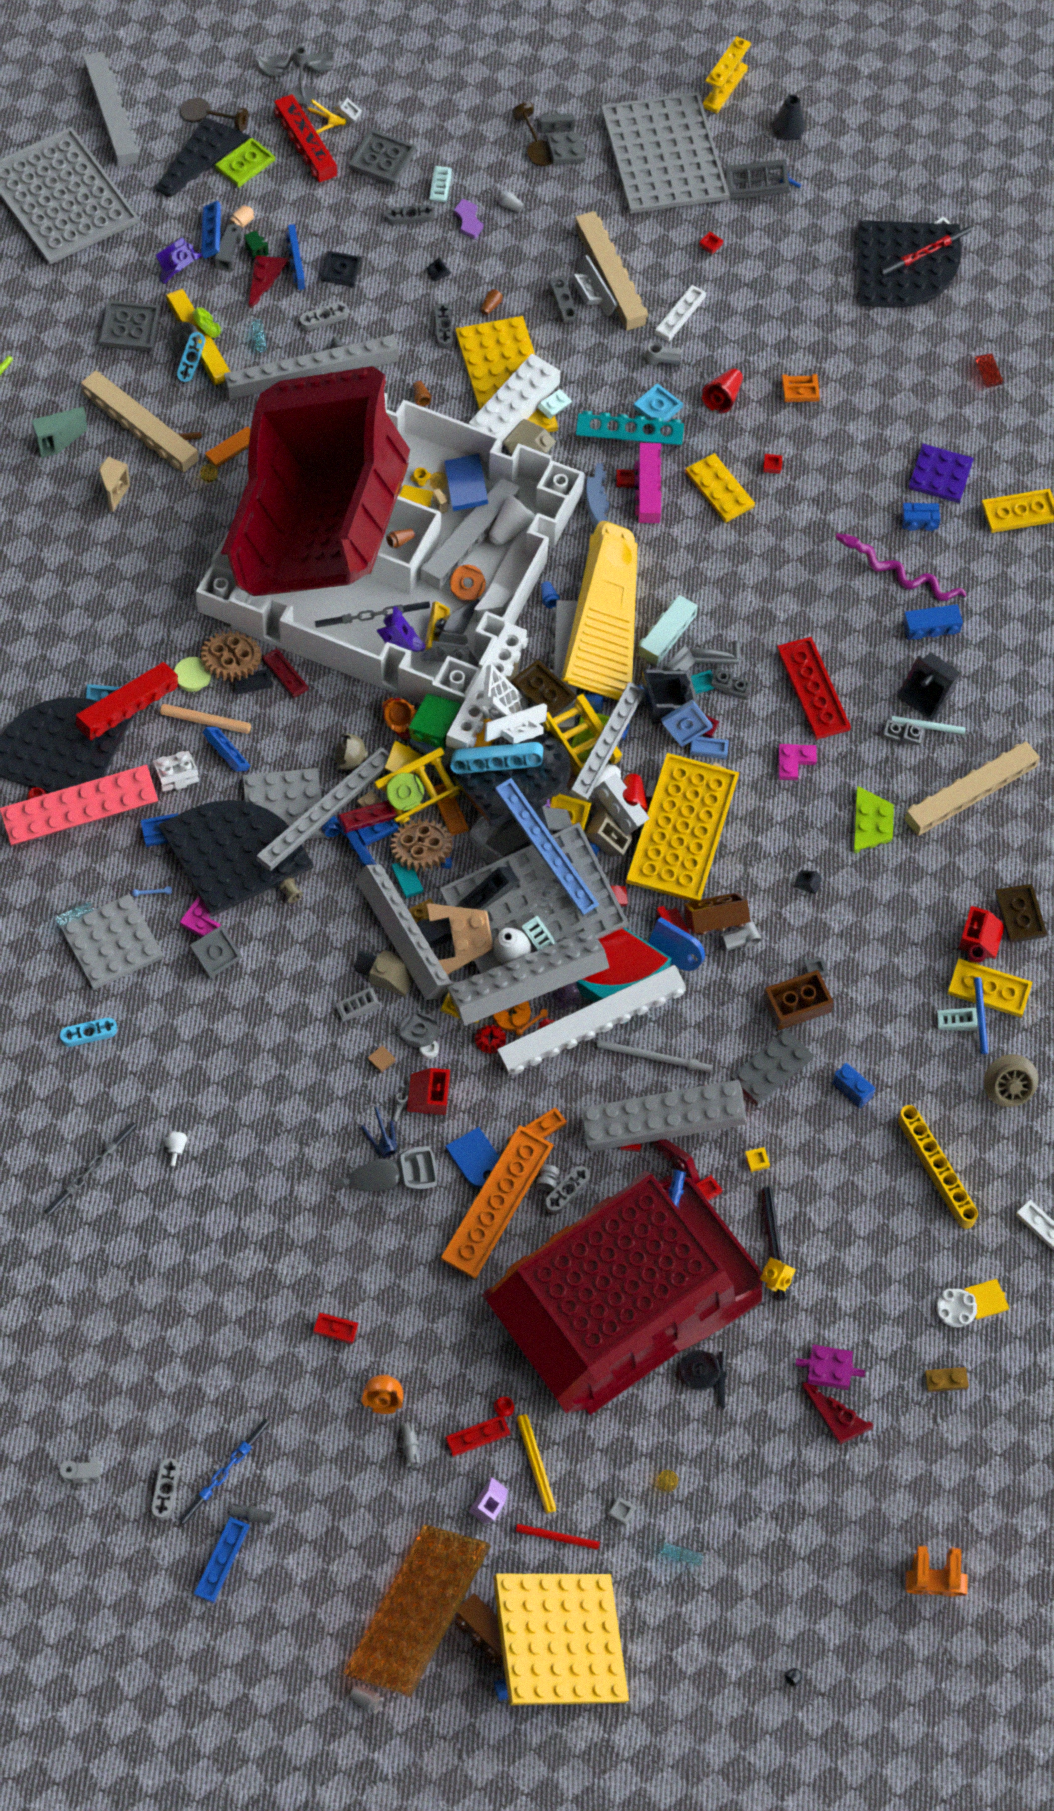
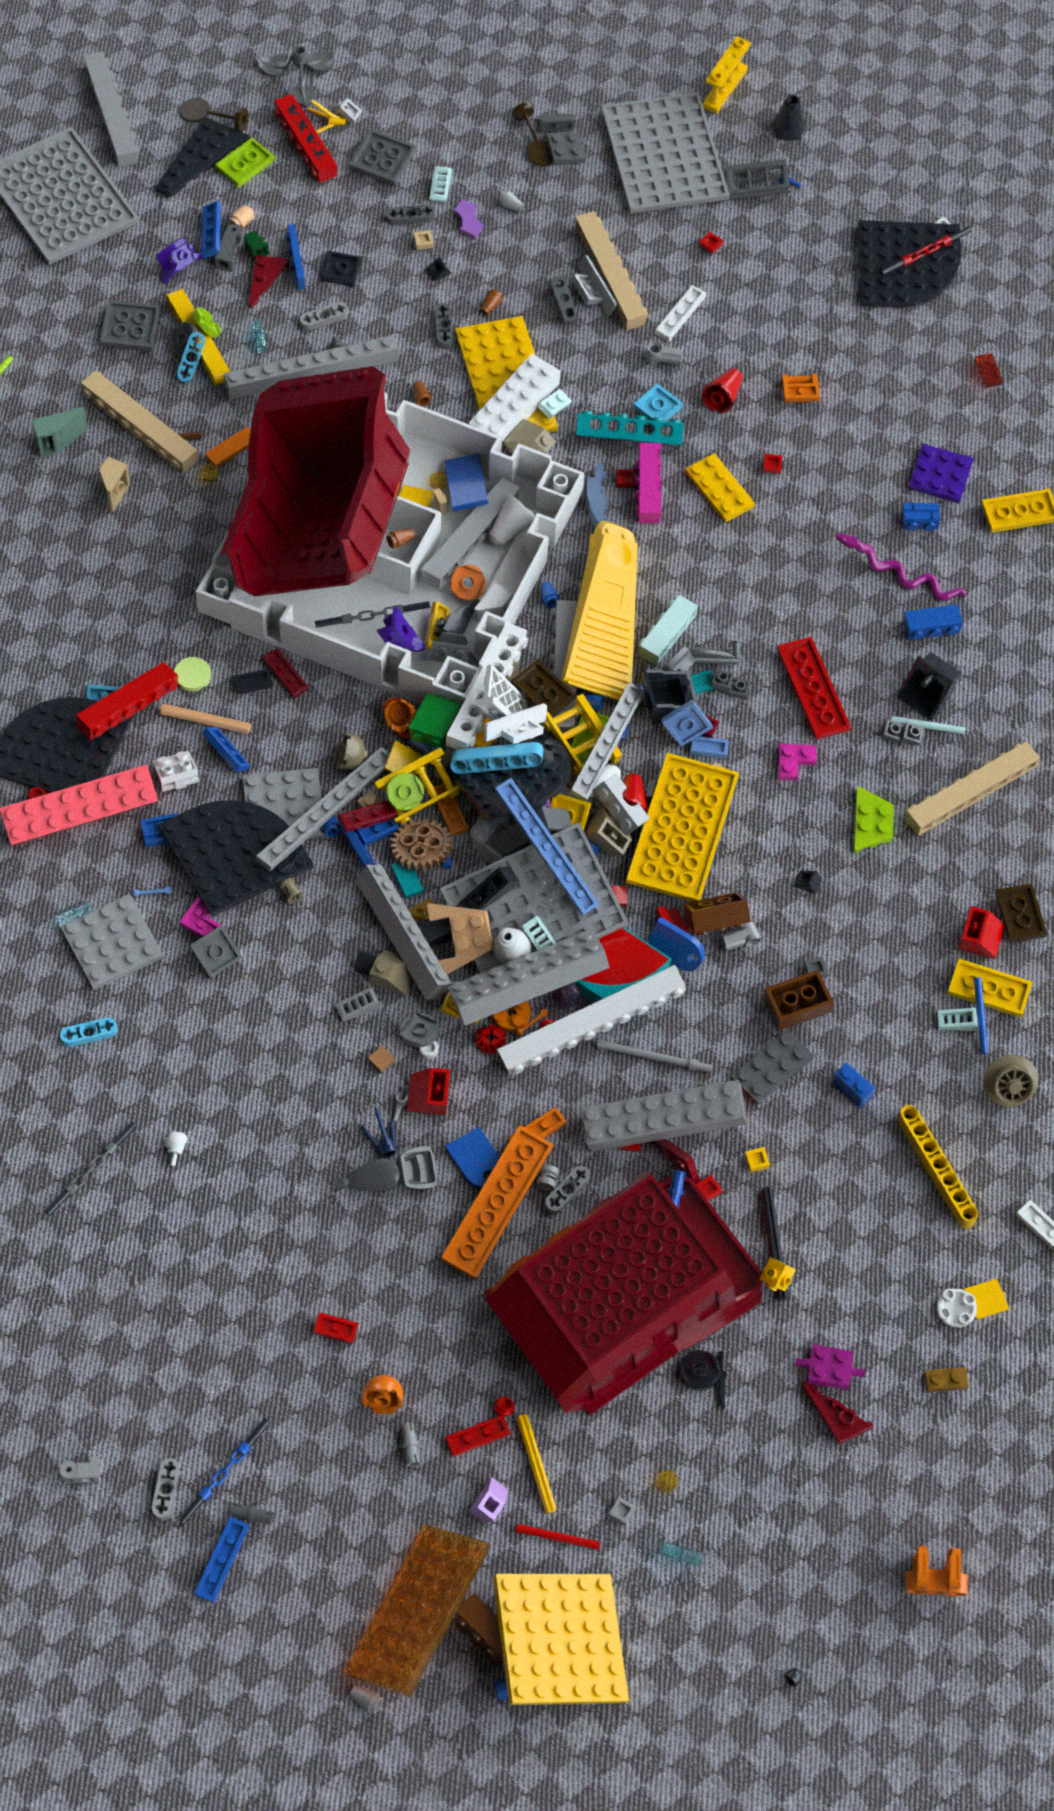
medium nougat gear [201,630,261,682] -> none
yellow plate [410,467,431,486] -> none
dark red cone [967,944,987,965] -> none
none -> tan plate [414,230,434,250]

